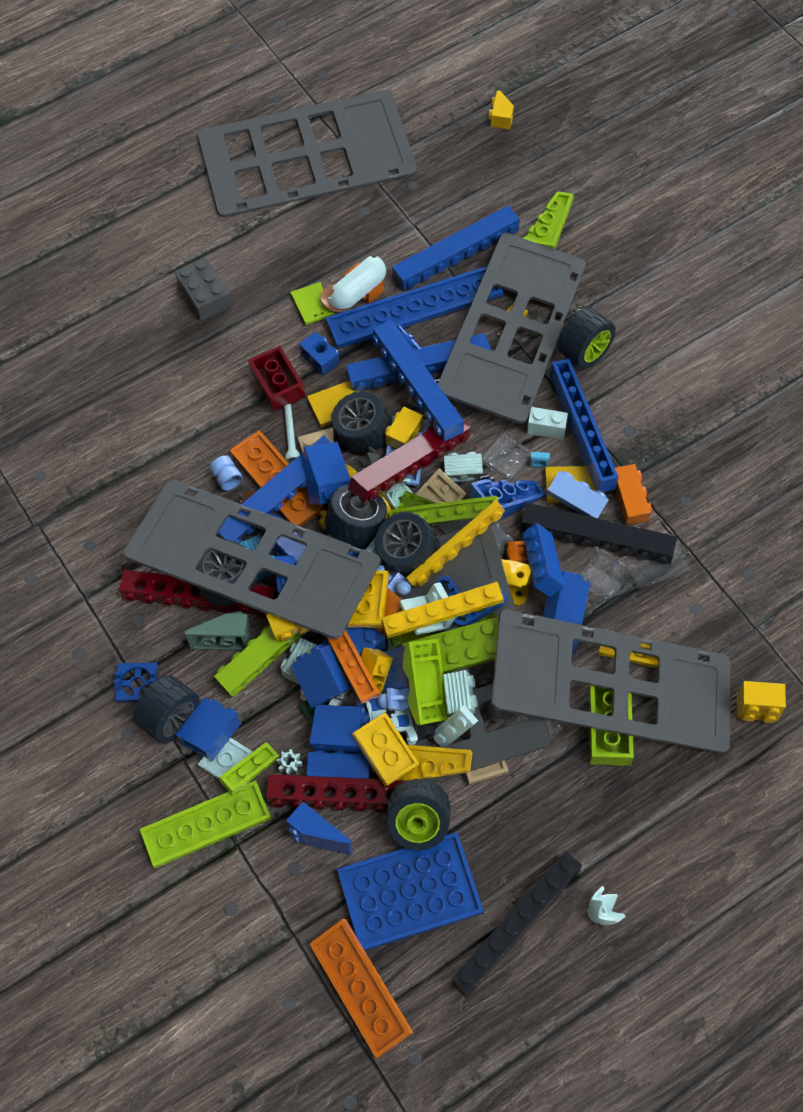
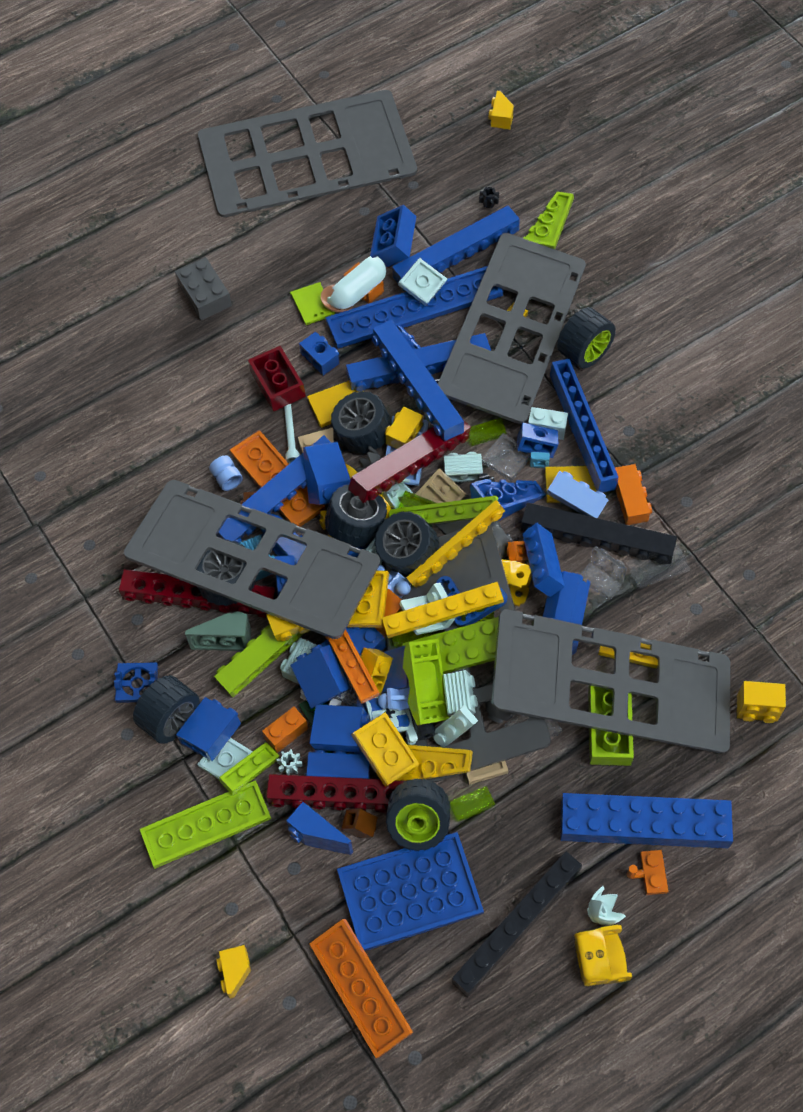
none -> yellow slope [217,945,251,998]
none -> orange brick [262,706,308,753]
none -> reddish brown brick [341,809,378,838]
none -> blue brick [370,205,417,267]
none -> light aqua plate [398,258,447,306]
none -> clear neon green tile [450,786,495,822]
none -> clear neon green tile [469,418,507,446]
none -> black gear [479,187,499,208]
none -> blue brick [517,422,559,458]
none -> blue brick [561,793,733,848]
none -> yellow piece [574,925,632,986]
none -> orange plate [627,850,668,895]

